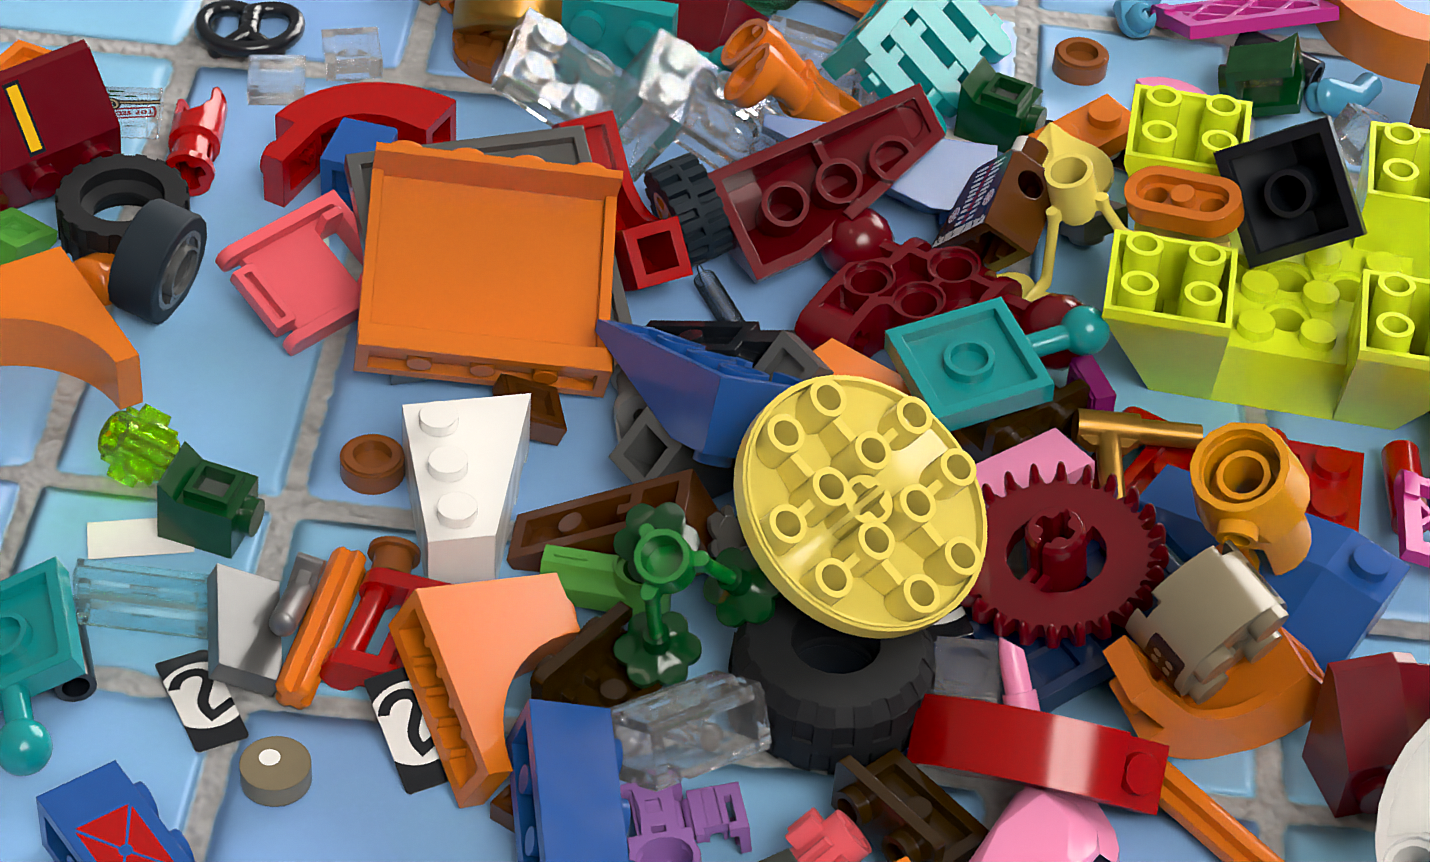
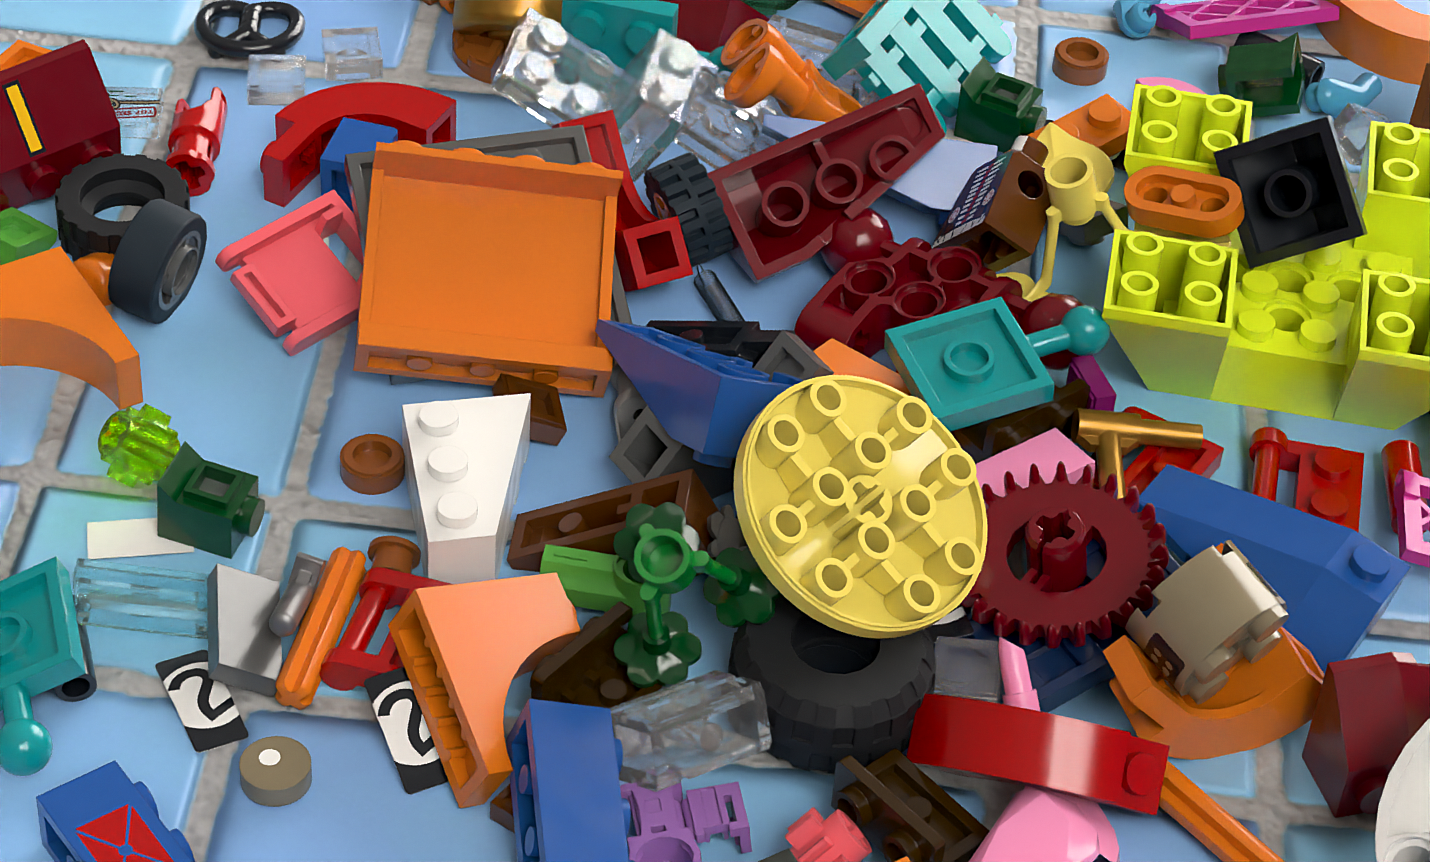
light orange piece [1190,422,1312,575] -> none

